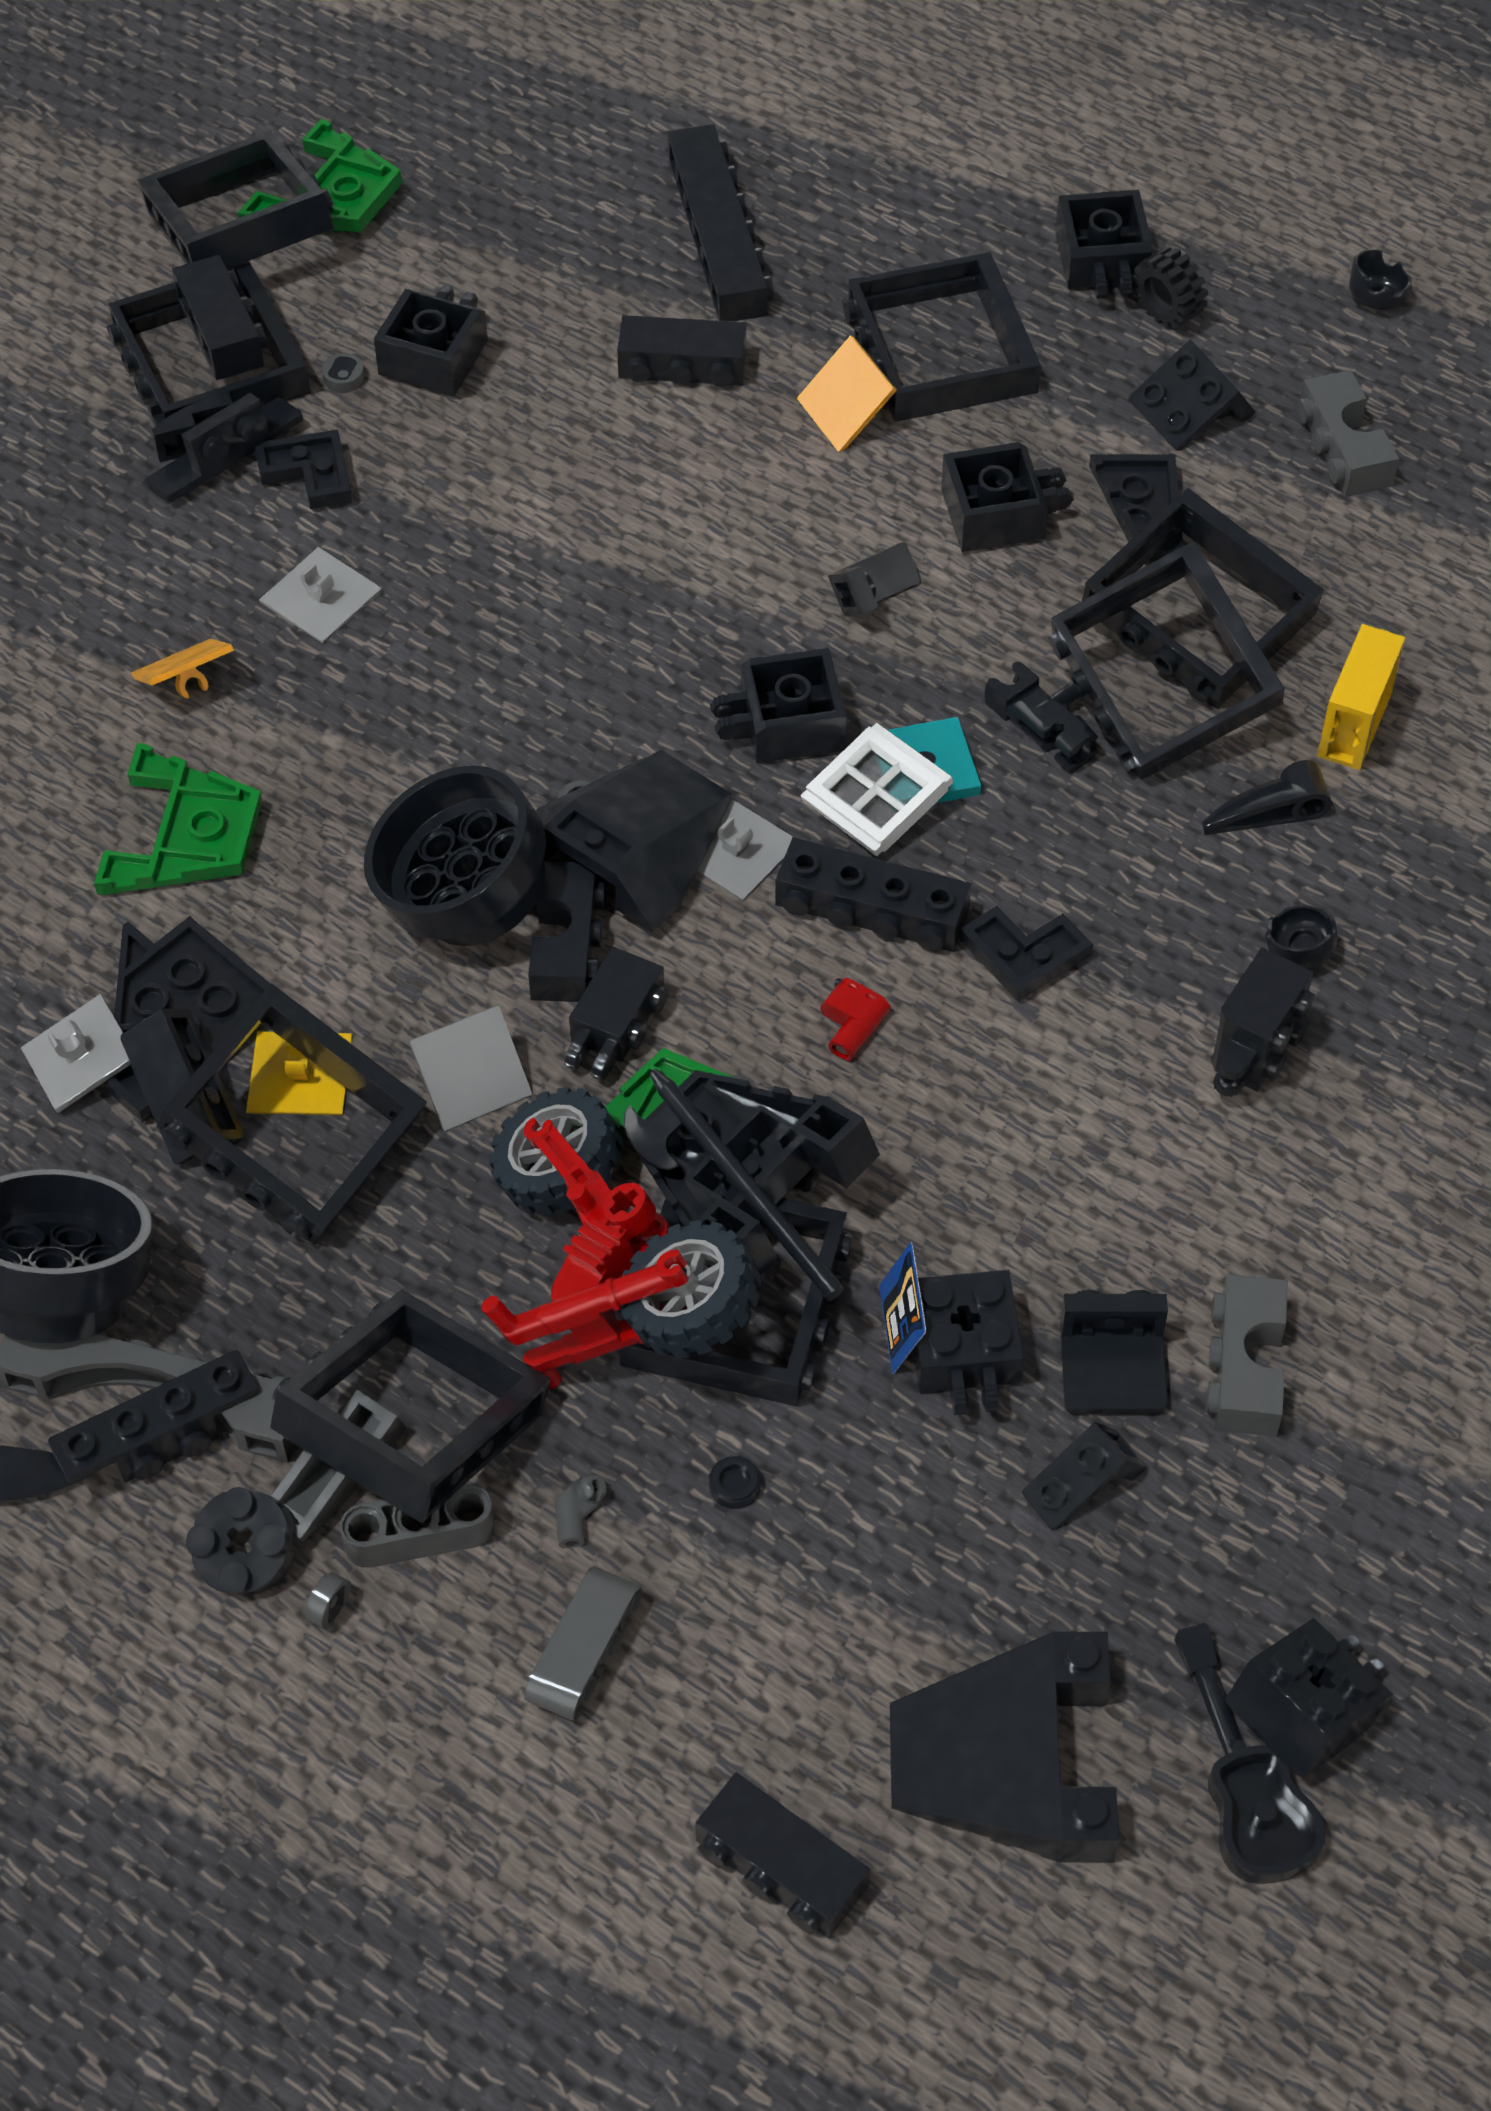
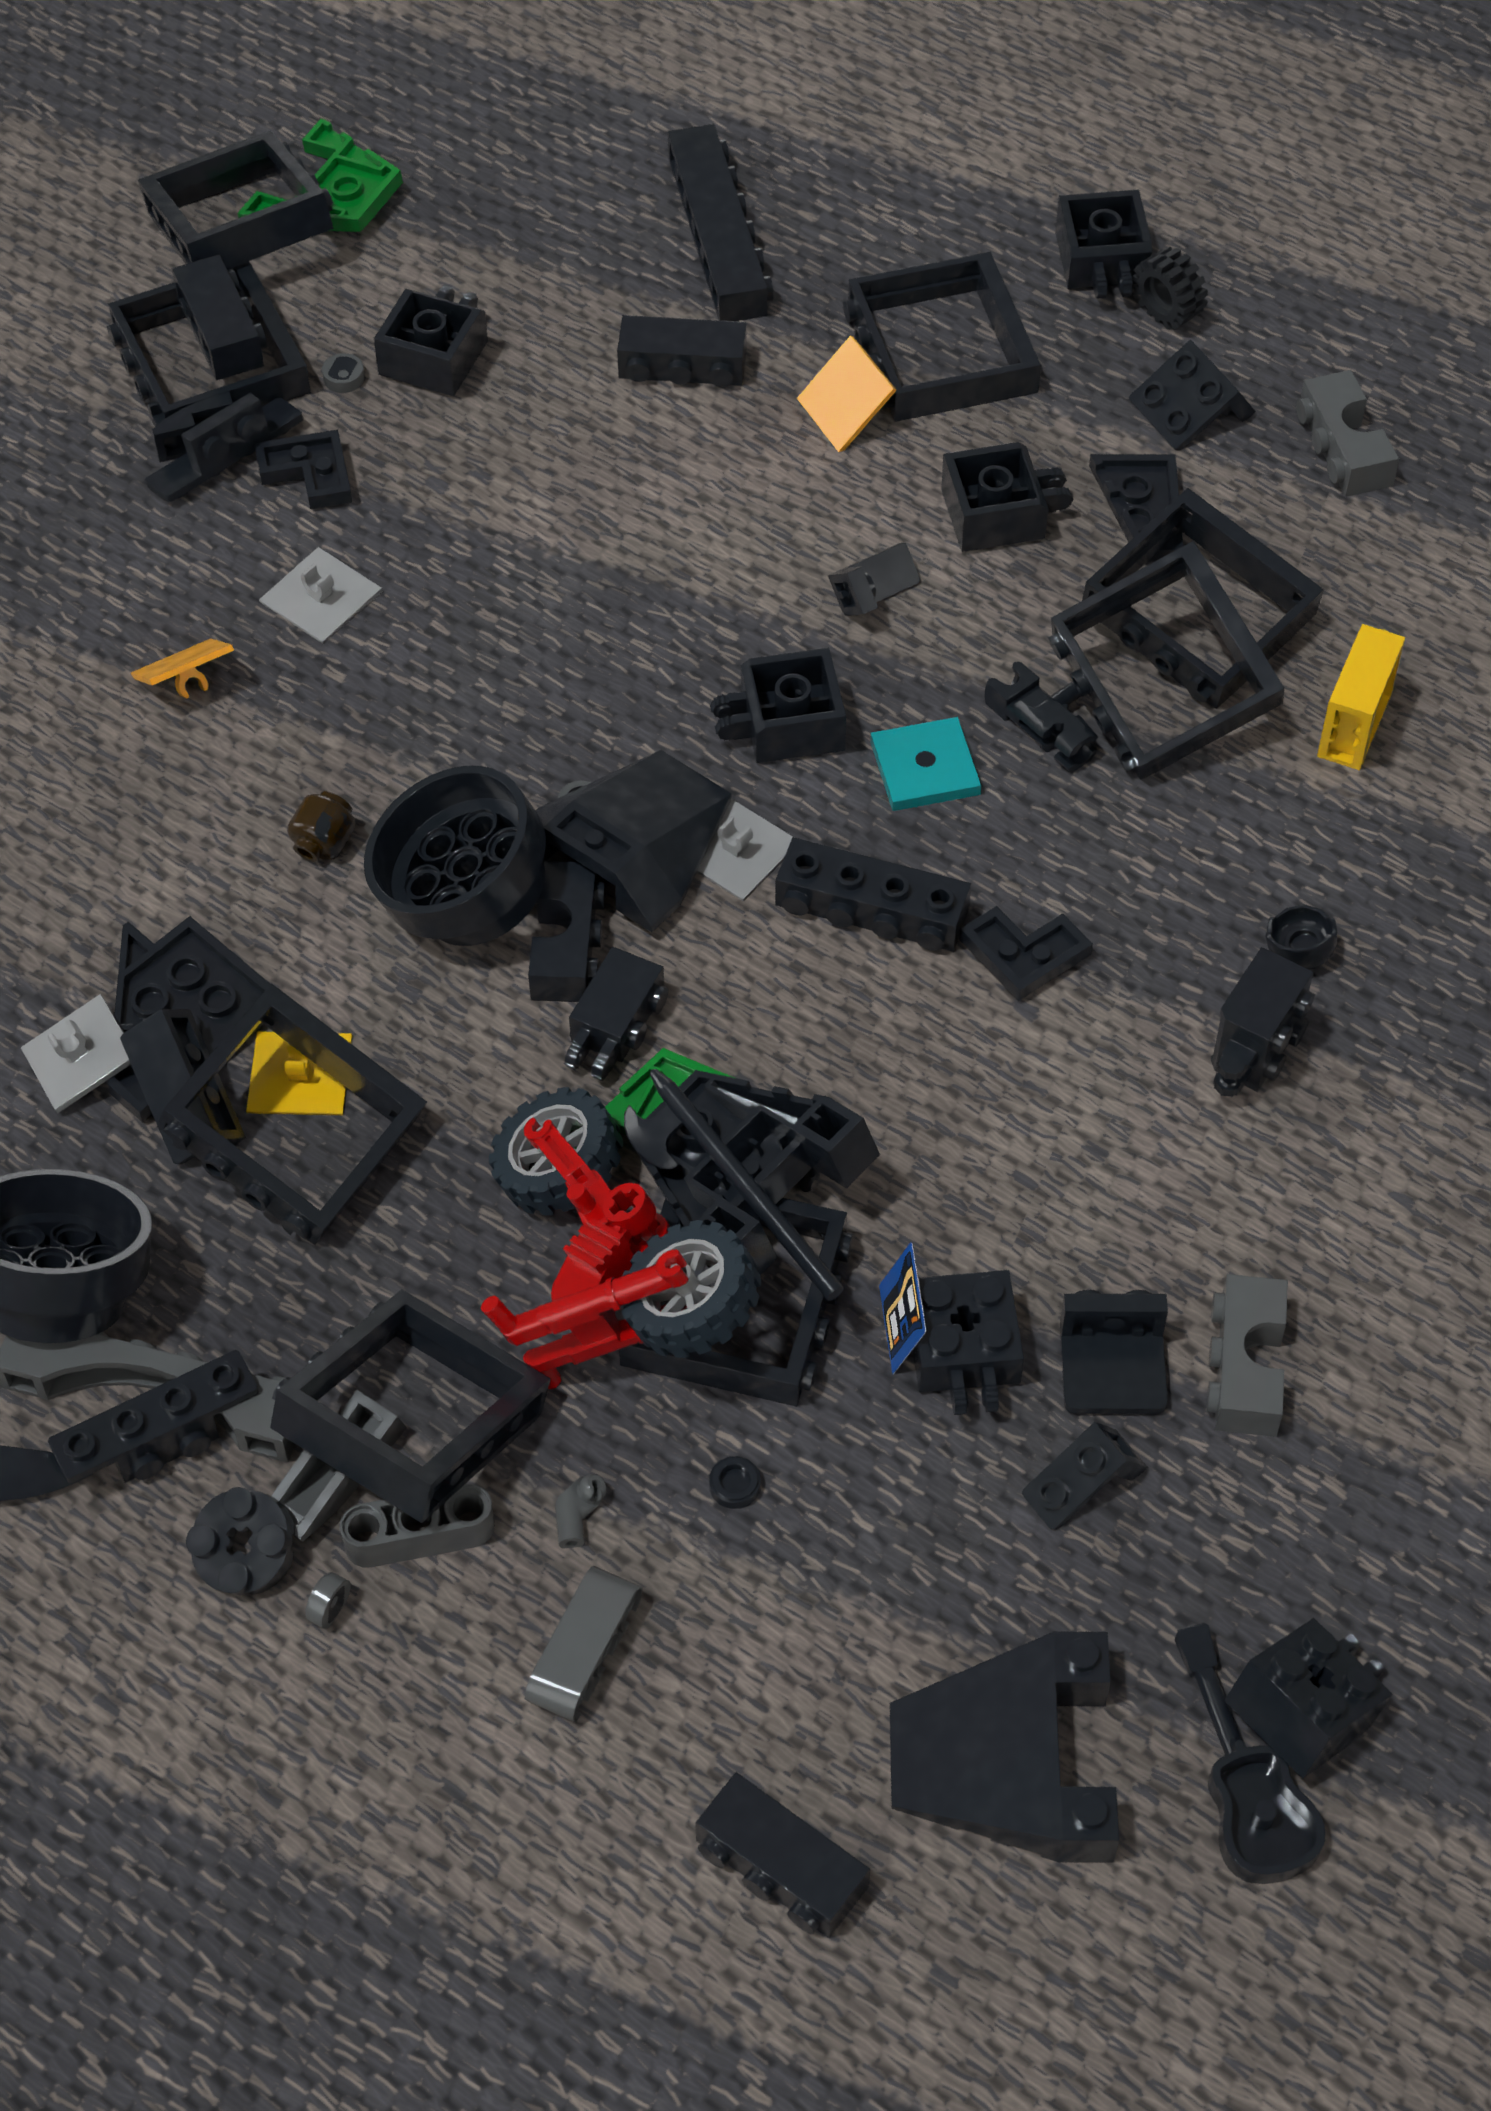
green wing [94,743,263,895] -> none
light grey piece [409,1005,533,1131] -> none
white piece [800,723,954,856] -> none
red piece [820,978,891,1062] -> none
black piece [1202,760,1332,835] -> none
black hair [1349,249,1412,310] -> none
none -> dark brown head [287,791,356,862]

